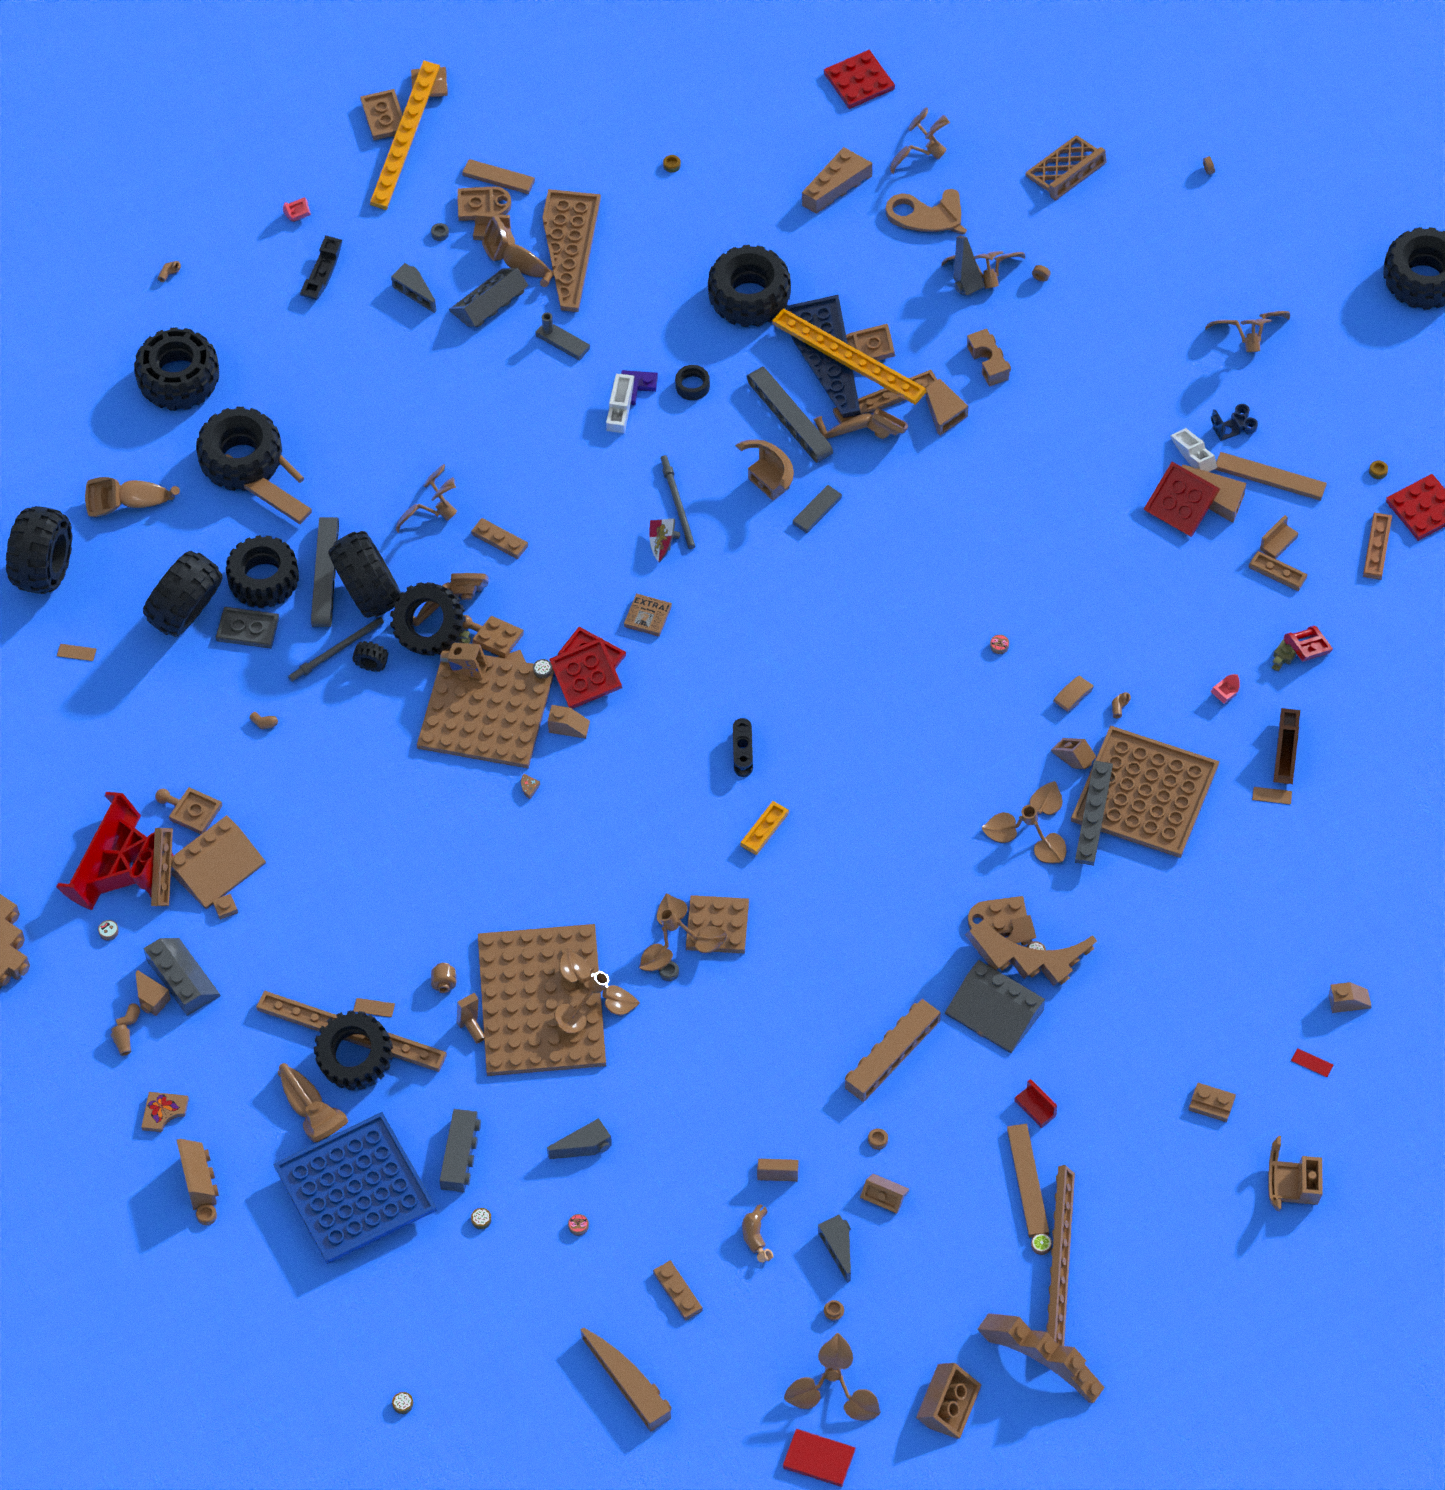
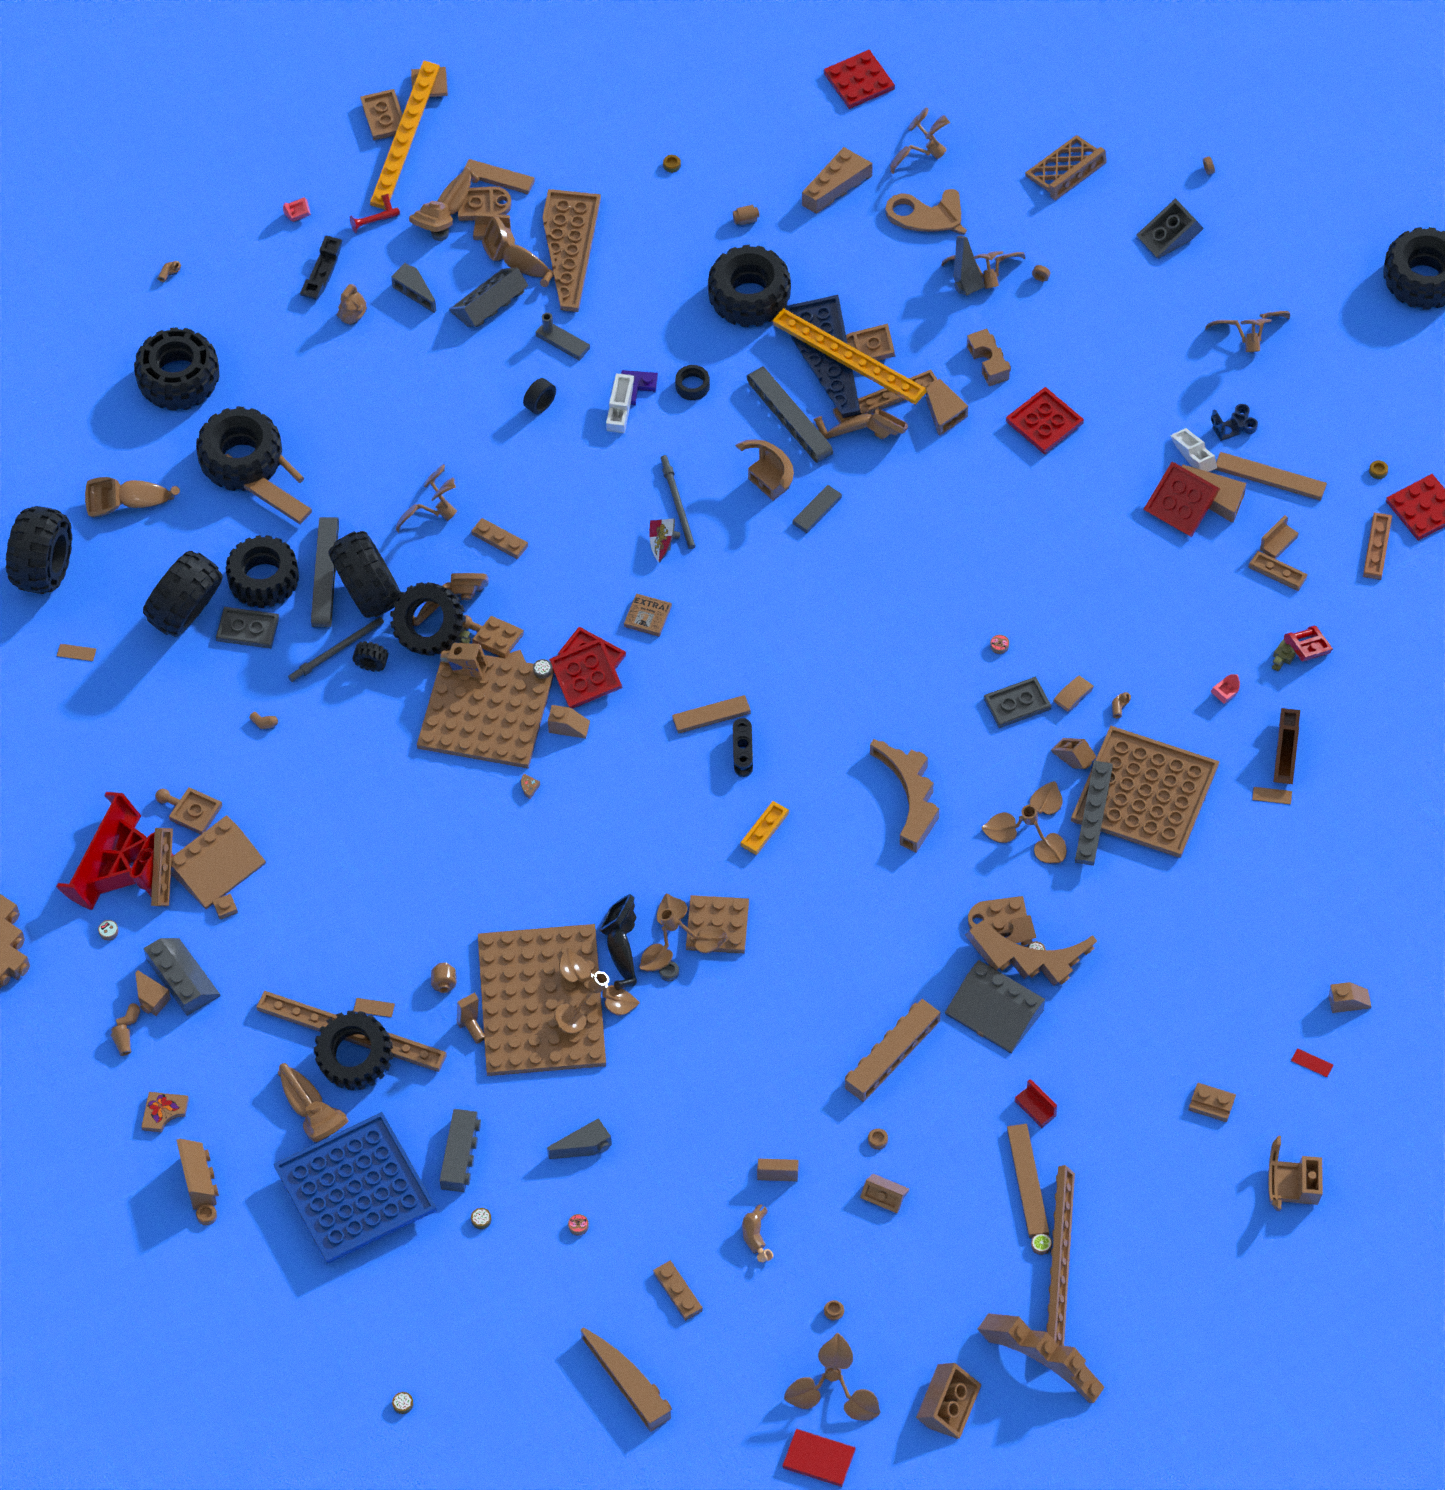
dark grey slope [818,1214,851,1282] -> none
none -> medium nougat piece [336,284,367,325]
none -> red piece [350,194,400,233]
none -> medium nougat piece [409,167,480,232]
none -> black tyre [523,378,556,414]
none -> black piece [600,894,637,990]
none -> medium nougat tile [672,695,751,734]
none -> medium nougat brick [732,204,760,226]
none -> medium nougat arch [870,739,939,853]
none -> dark grey tile [983,676,1052,728]
none -> red plate [1006,387,1084,454]
none -> dark grey slope [1136,198,1204,259]

